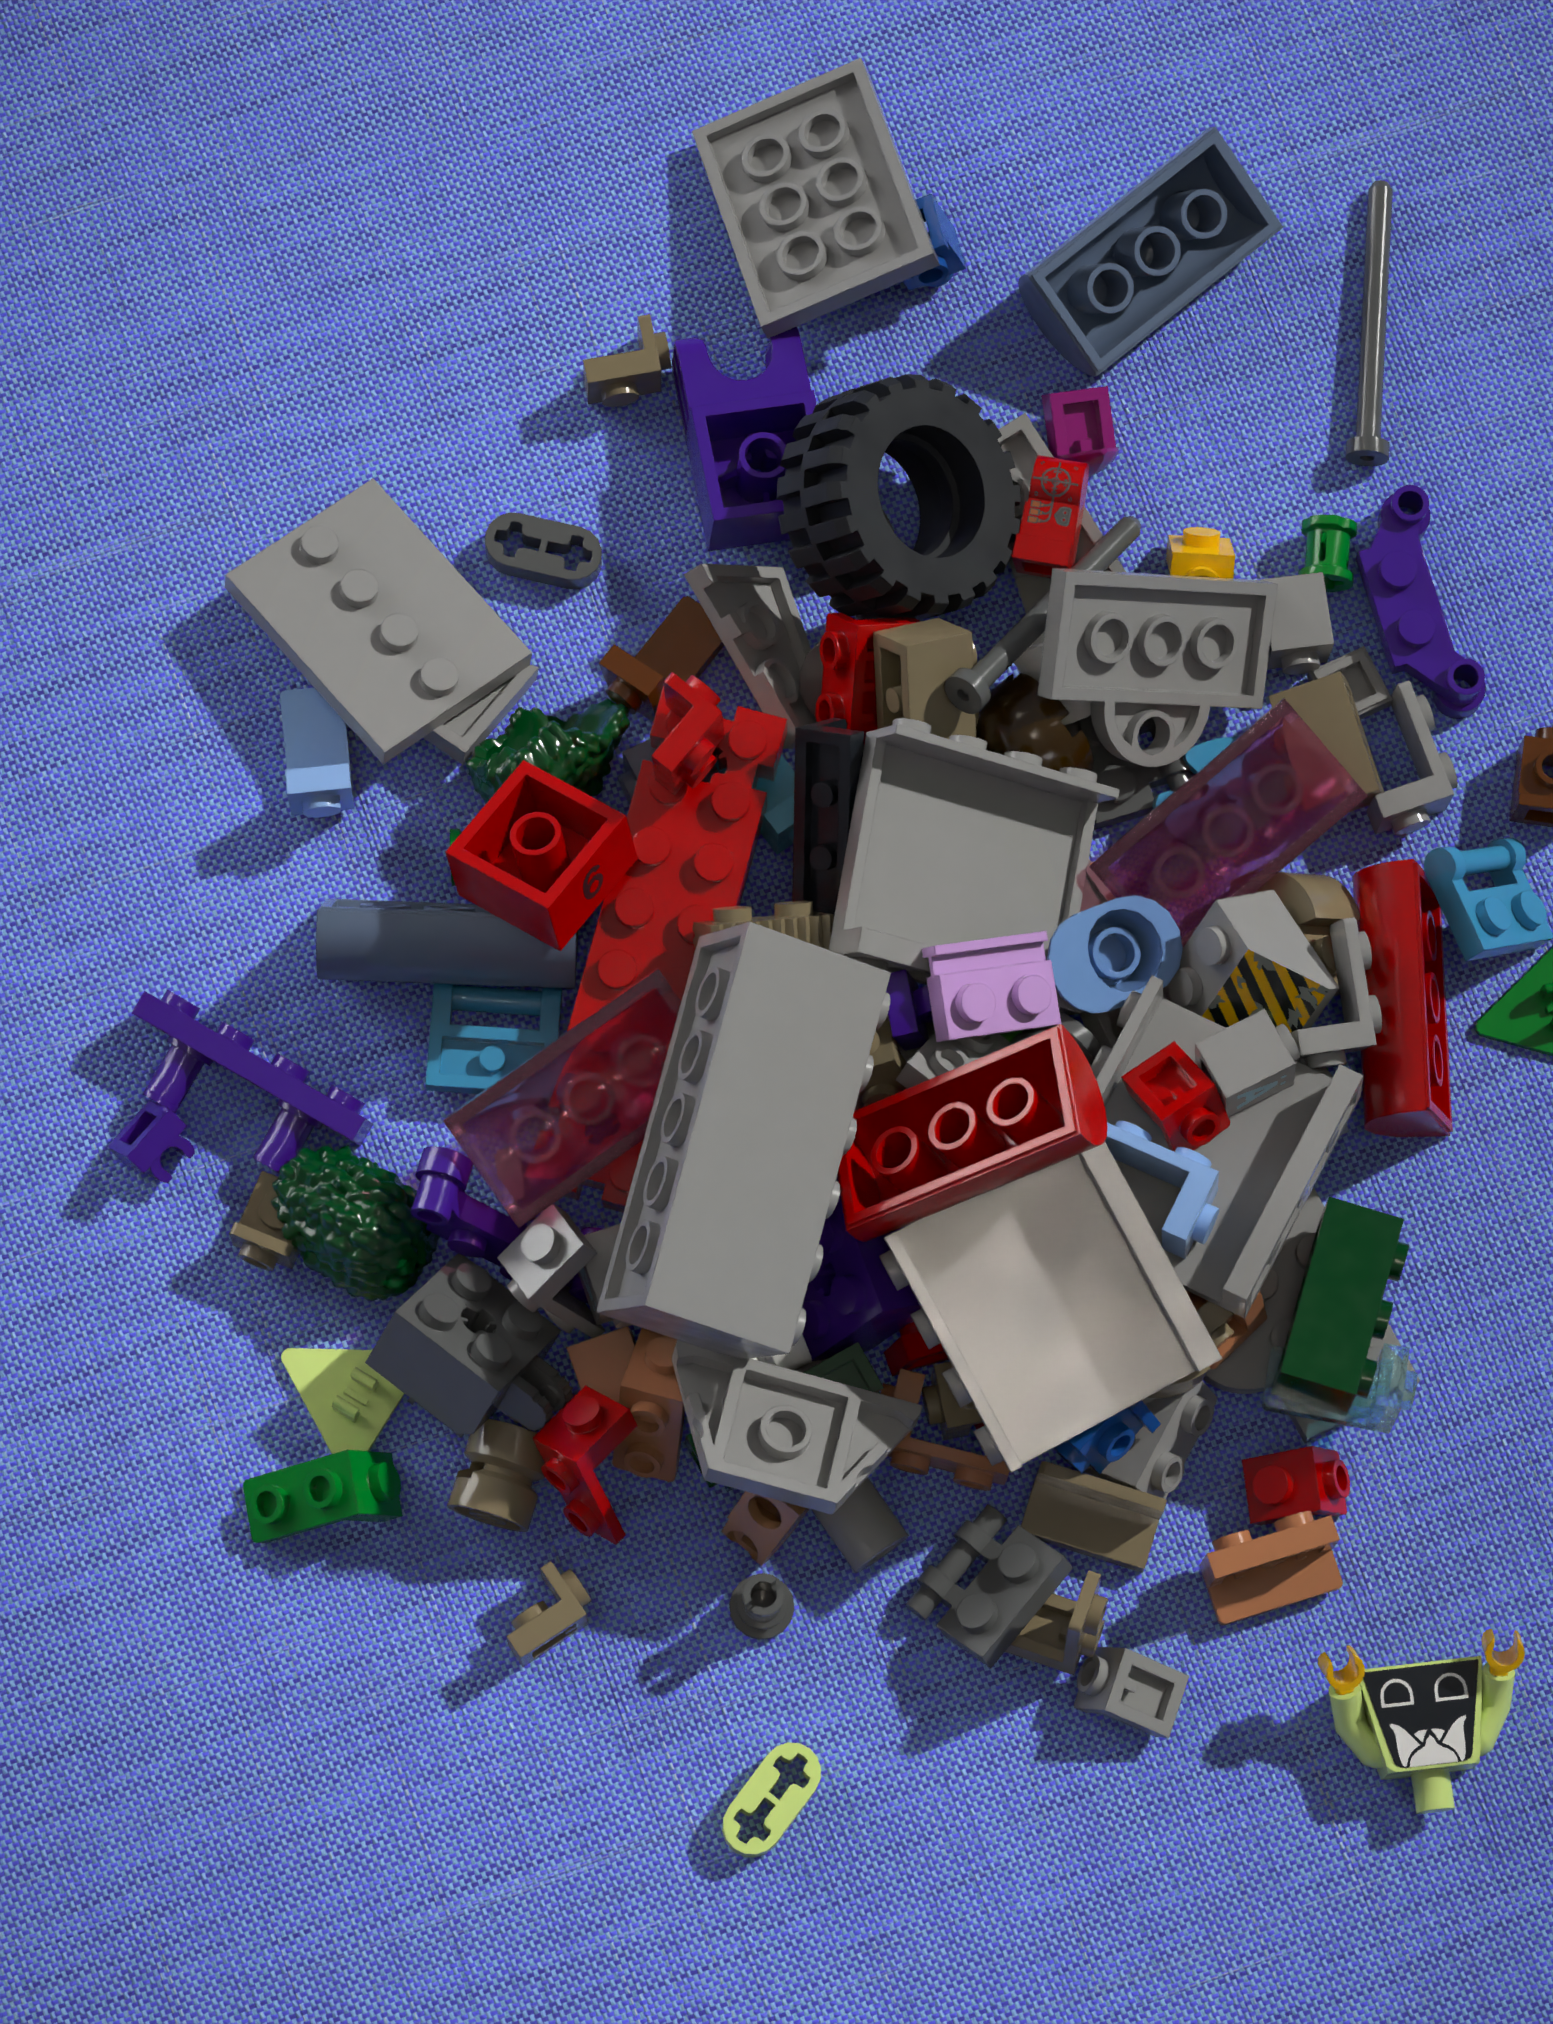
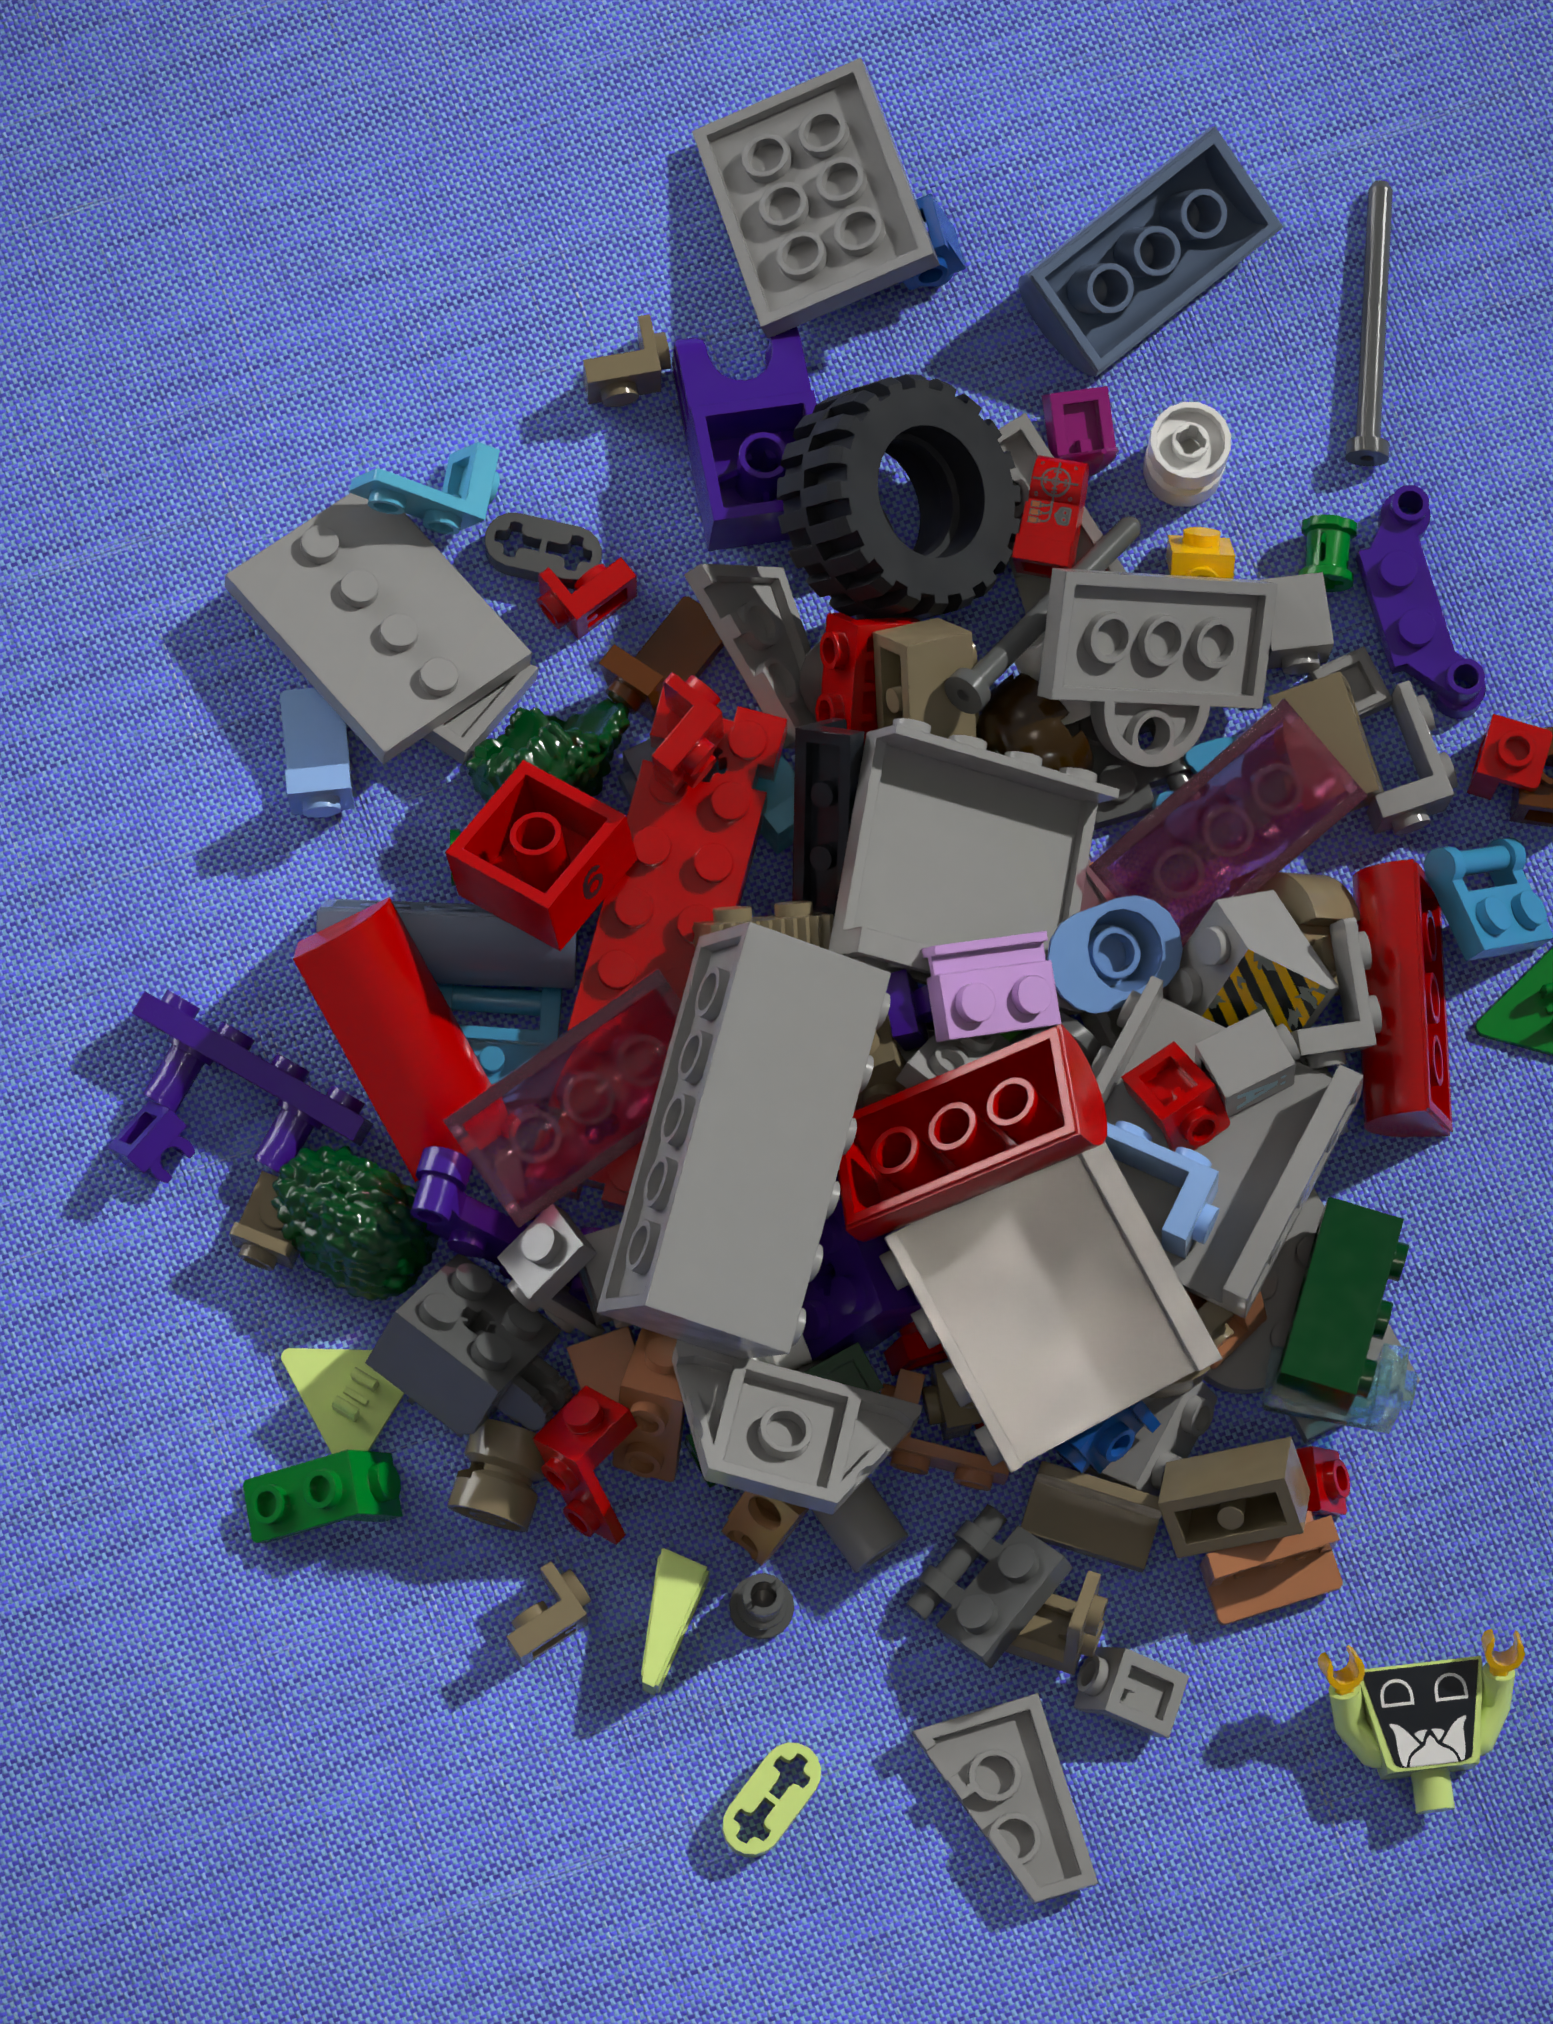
none -> red brick [293,897,510,1182]
none -> medium azure bracket [349,442,500,535]
none -> red bracket [537,557,637,640]
none -> yellowish green slope [641,1548,709,1696]
none -> light grey wing [912,1693,1098,1905]
none -> white wheel [1143,402,1231,507]
none -> dark tan brick [1158,1437,1310,1558]
none -> red bracket [1467,714,1553,800]

